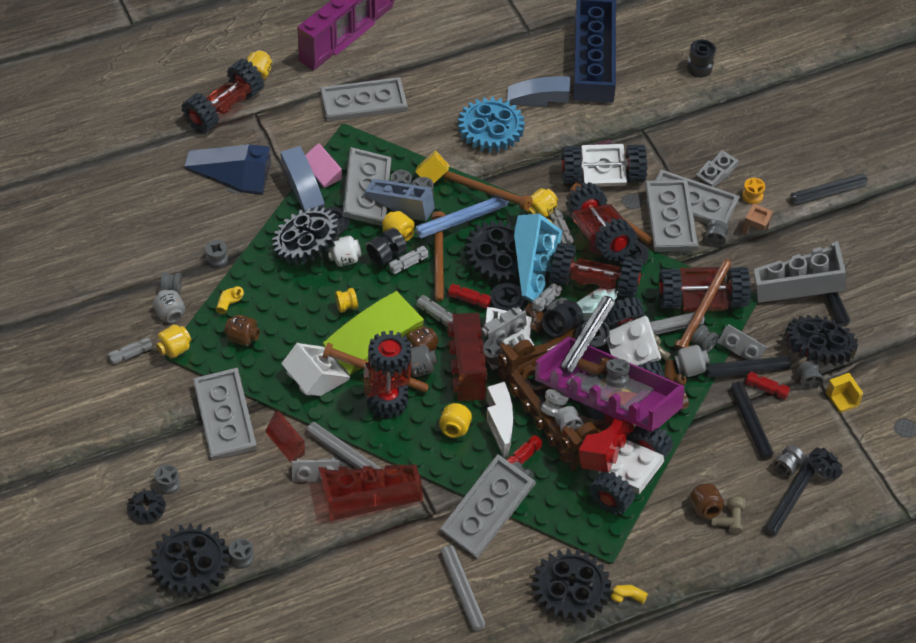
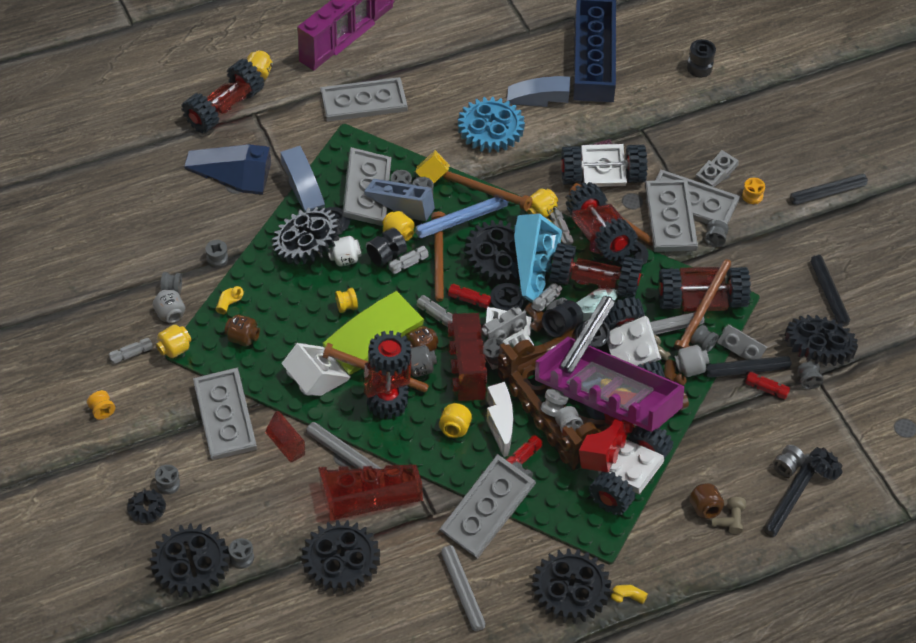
light grey hinge [292,458,340,482] -> none
bright pink slope [305,144,342,188] -> none
reddish brown arm [577,357,611,375] -> none
dark grey wheel [606,359,630,387] -> none
black axle [731,381,774,460] -> none
nougat panel [742,203,773,235] -> none
light grey wedge [754,241,846,303] -> none
yellow panel [826,373,863,413] -> none
none -> light orange wheel [87,390,116,420]
none -> black gear [301,520,380,594]

